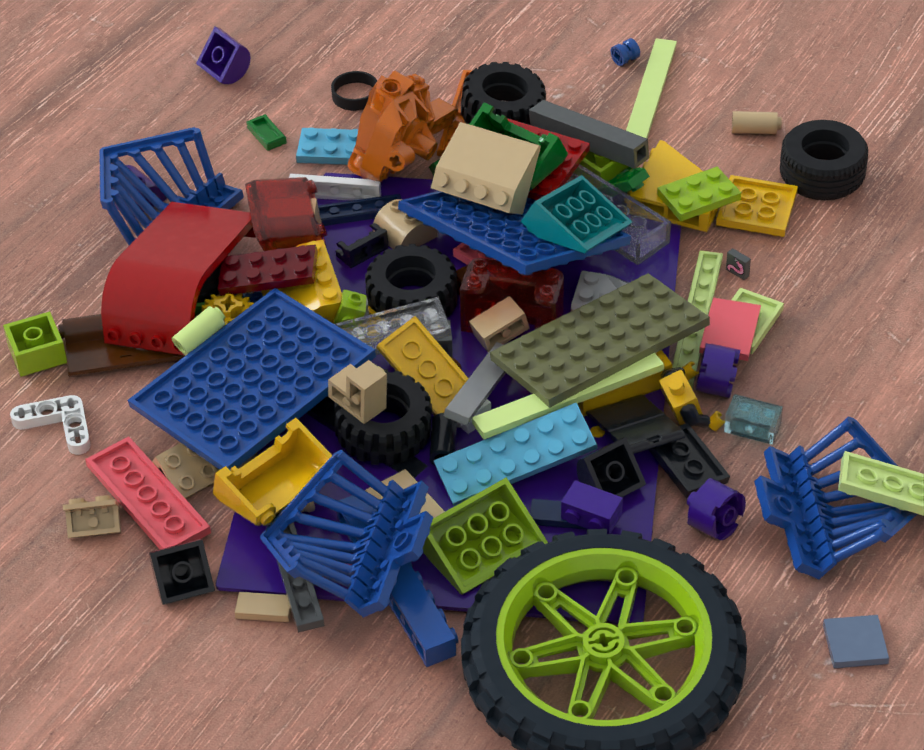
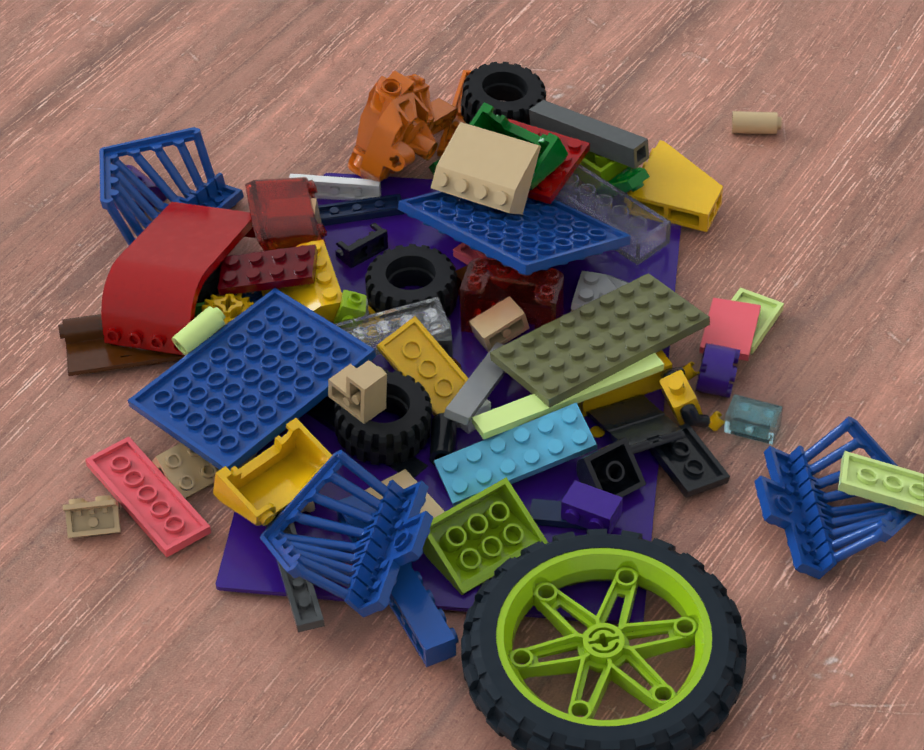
lime brick [3,311,67,377] -> none
white beam [10,395,91,455] -> none
black brick [149,538,215,605] -> none
dark purple brick [196,26,251,84] -> none
tan tile [235,592,291,622] -> none
green tile [246,114,287,151] -> none
medium azure plate [296,128,358,165] -> none
black tyre [331,71,378,111] -> none
tan brick [373,199,438,249] -> none
teal slope [521,175,633,254] -> none
blue wheel [610,38,640,66] -> none
yellowish green tile [626,38,677,139] -> none
lime plate [657,166,741,222] -> none
yellowish green tile [672,250,723,390] -> none
dark purple brick [687,478,746,540] -> none
yellow plate [716,175,798,237] -> none
dark grey tile [726,248,751,280] -> none
black tyre [780,120,868,200] -> none
sand blue tile [823,615,889,668] -> none

